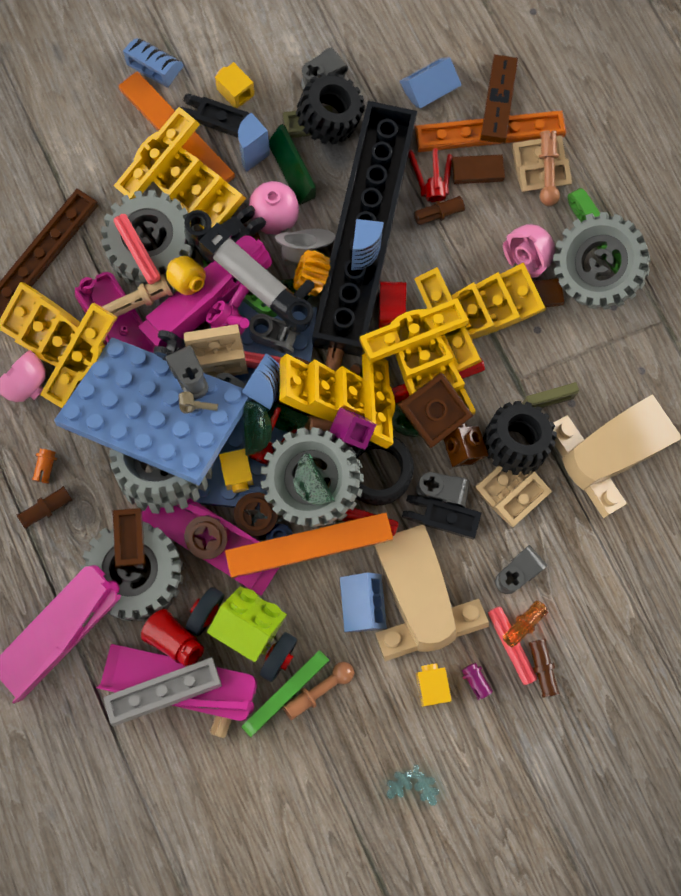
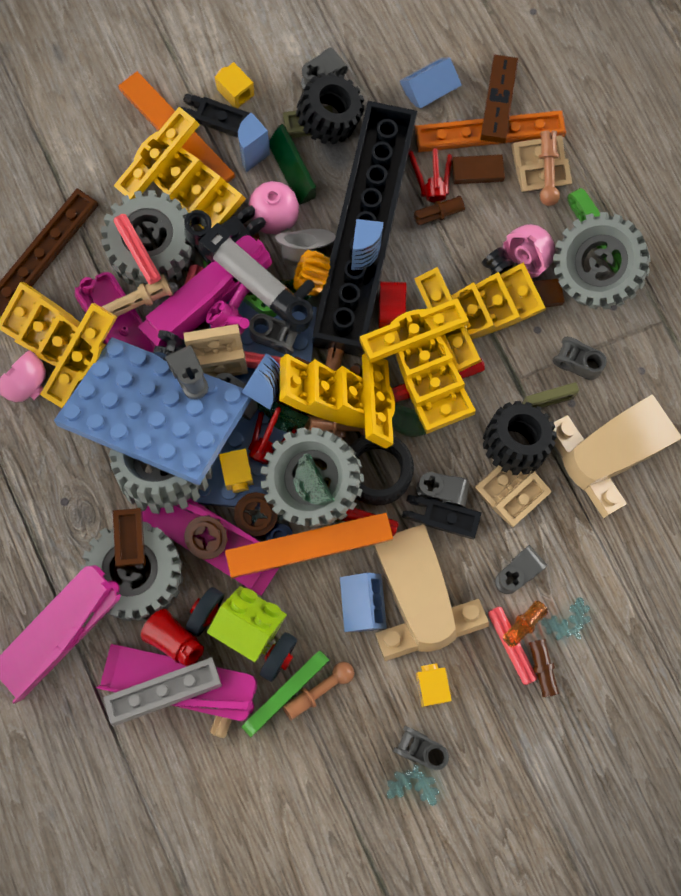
reddish brown pin [16,486,73,530] -> none
orange pin [32,449,57,484] -> none
medium blue brick [123,38,184,88] -> none
yellow head [166,256,206,295] -> none
dark tan hand [179,392,218,414] -> none
clear green plate [244,400,272,456] -> none
magenta brick [329,407,377,450] -> none
reddish brown tile [398,372,474,448] -> none
reddish brown brick [443,424,489,467] -> none
magenta pin [461,662,493,700] -> none
none -> dark grey piece [393,726,449,770]
none -> black wheel [482,247,515,276]
none -> clear light blue animal [541,597,591,640]
none -> dark grey piece [552,337,607,380]

